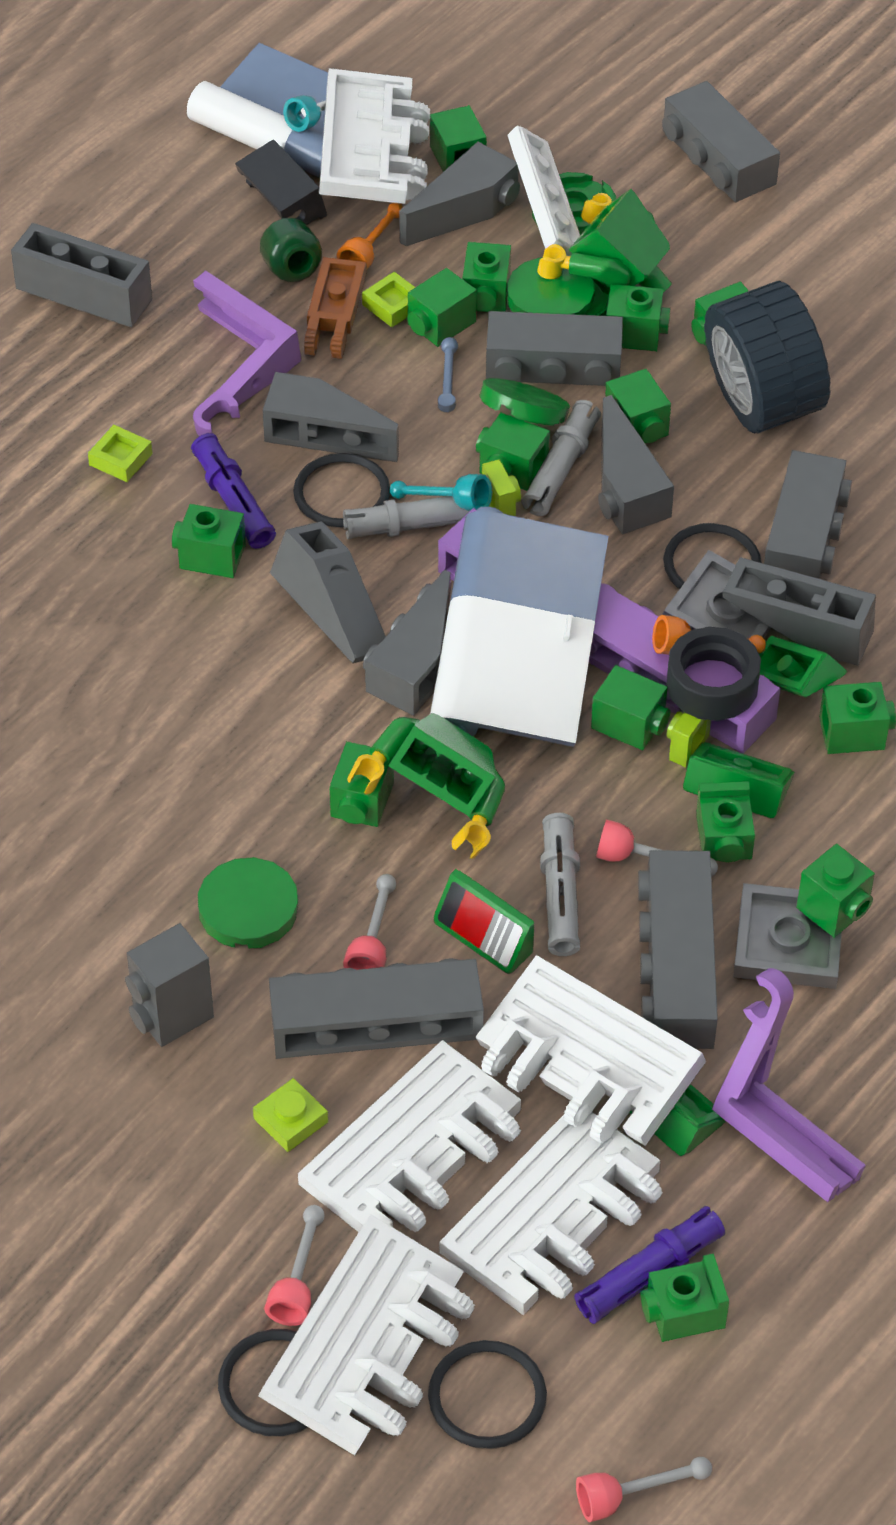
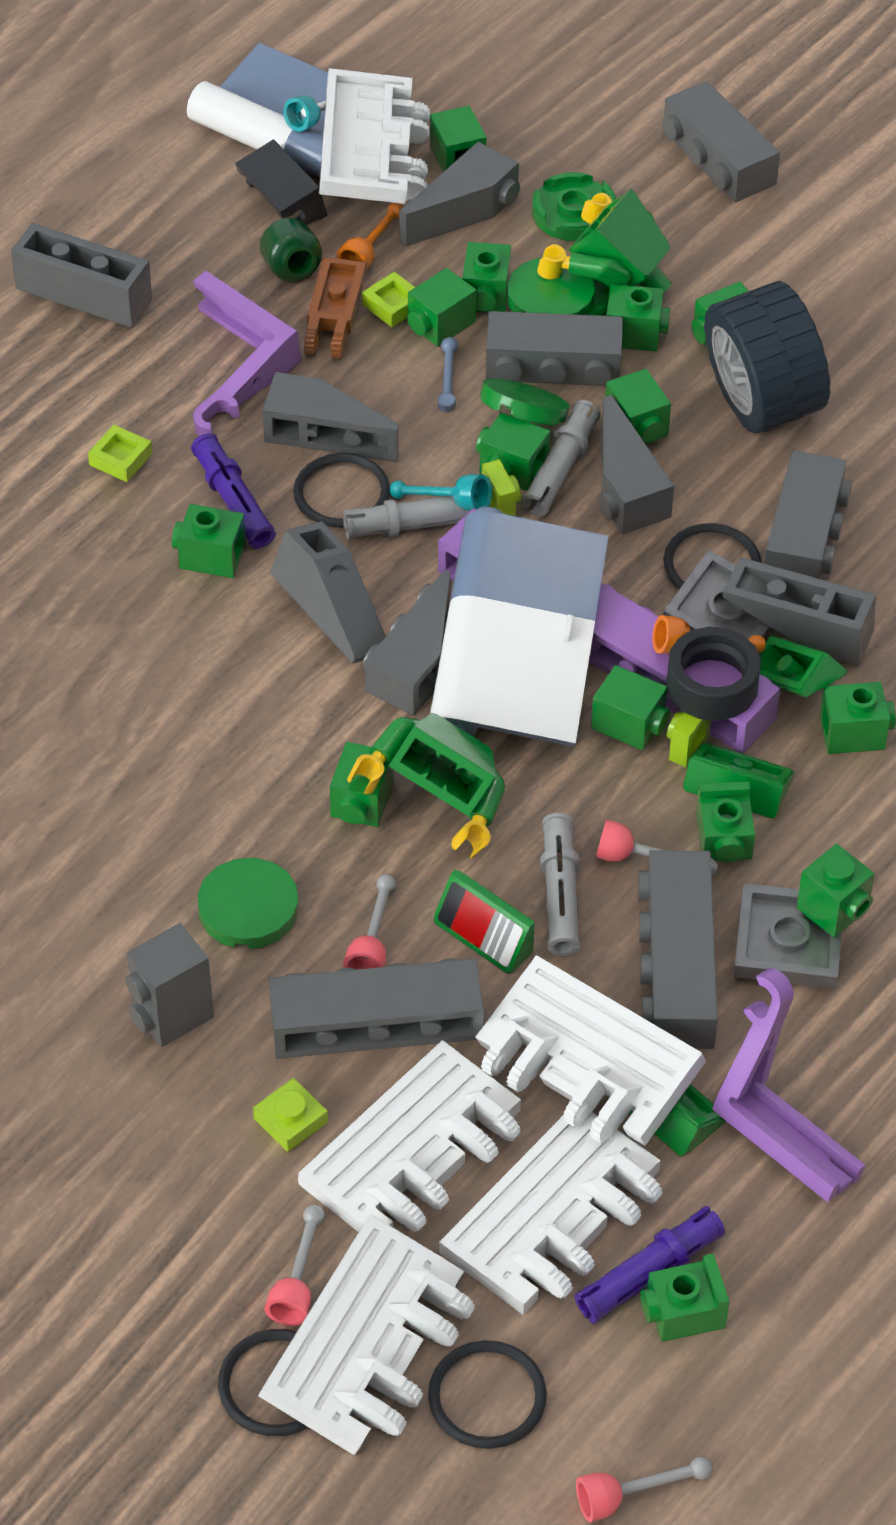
white tile [507,125,580,256] -> none

